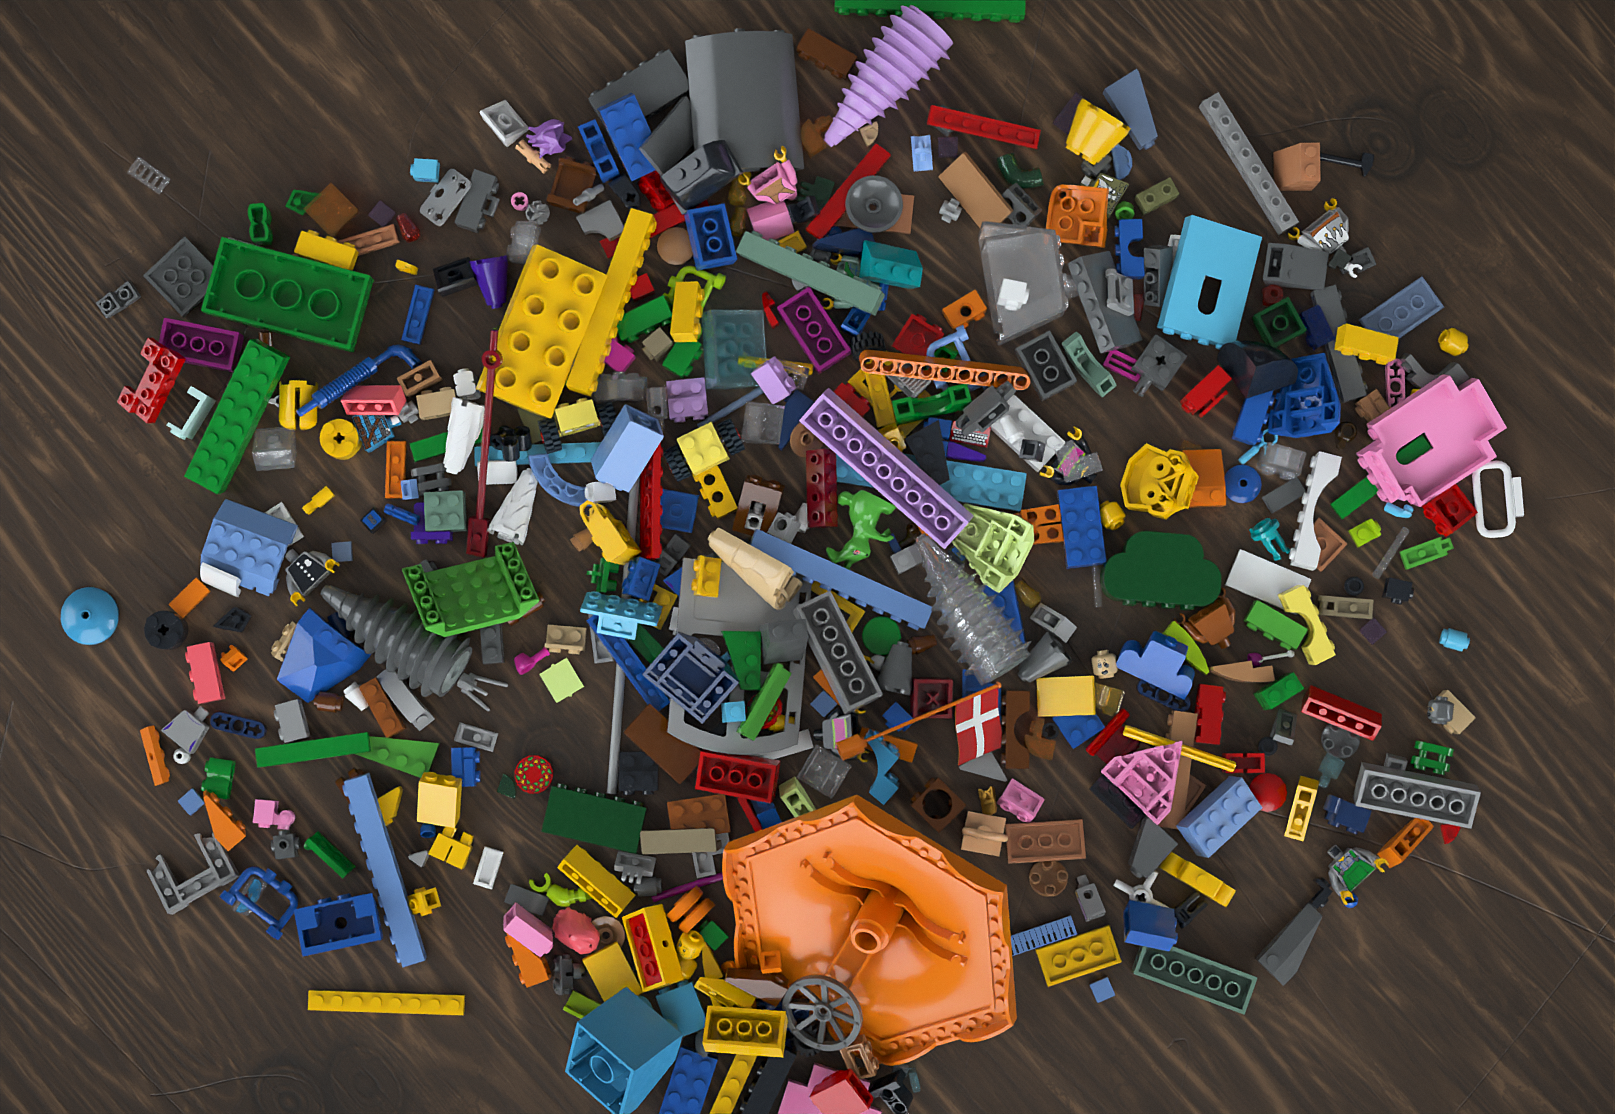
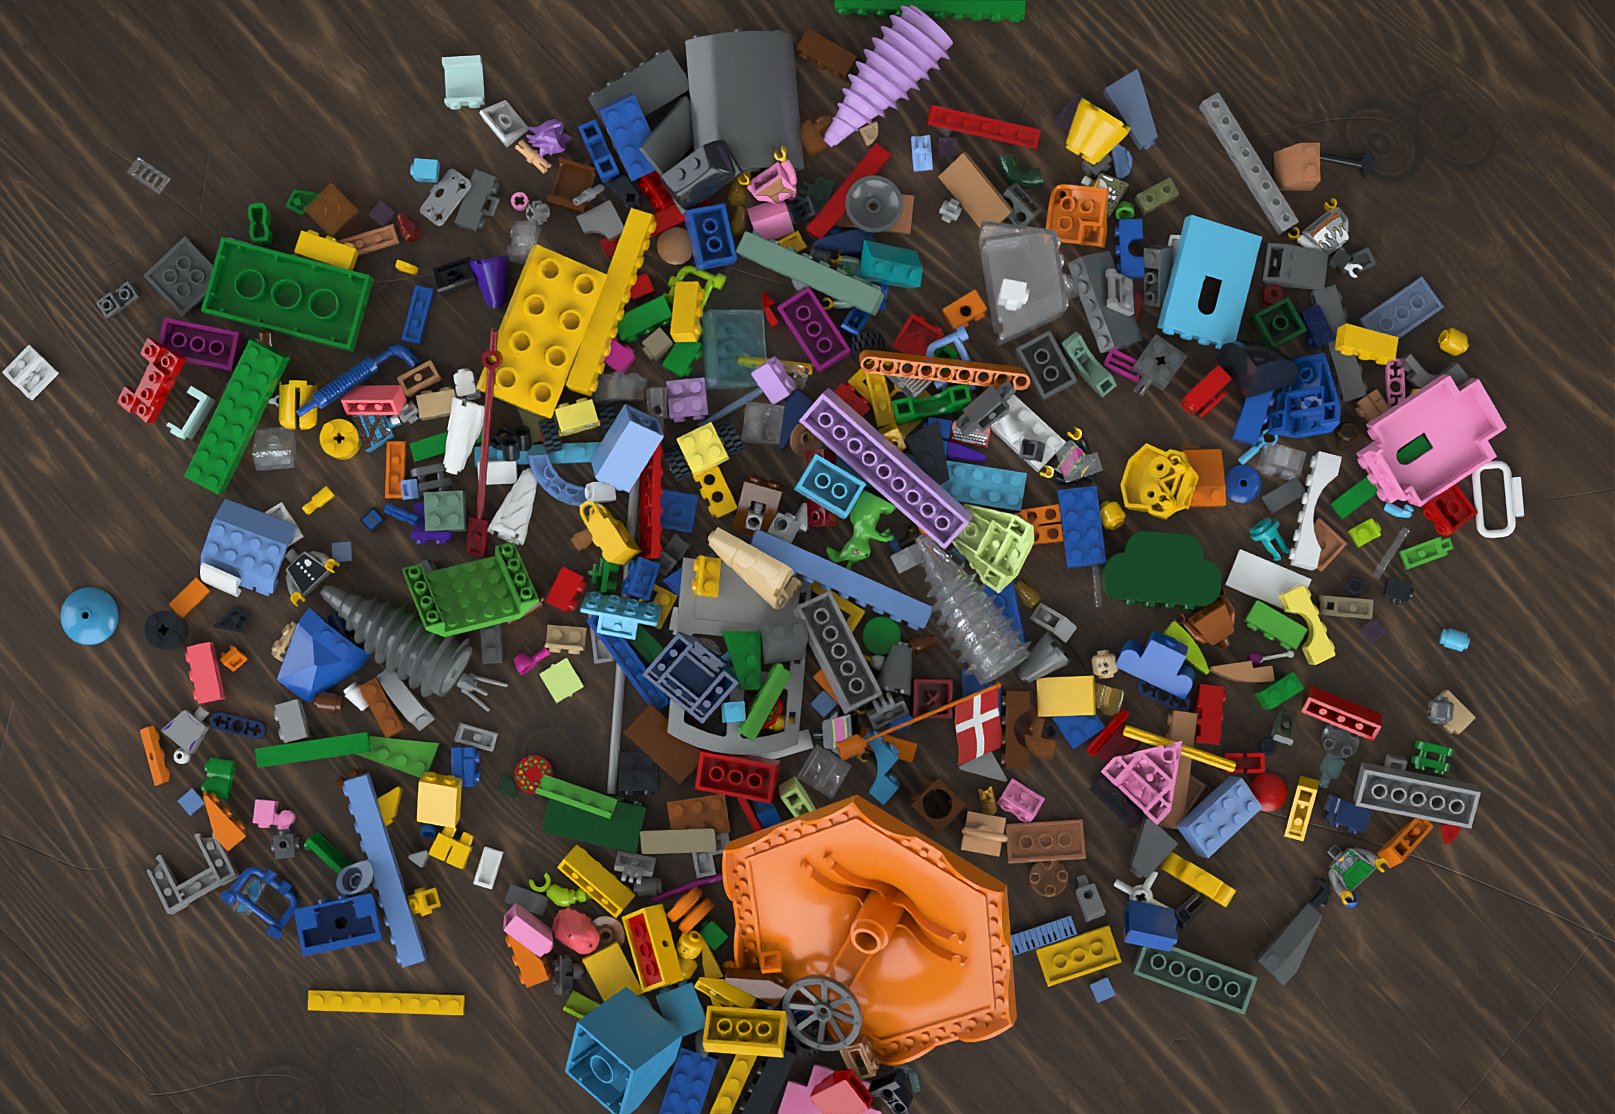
none -> white slope [2,345,59,400]
none -> sand blue piece [336,860,374,895]
none -> light aqua panel [442,55,485,109]
none -> bright green fence [536,774,618,819]
none -> red brick [545,567,588,613]
none -> medium azure brick [794,454,866,519]
none -> dark grey hinge [866,692,909,730]

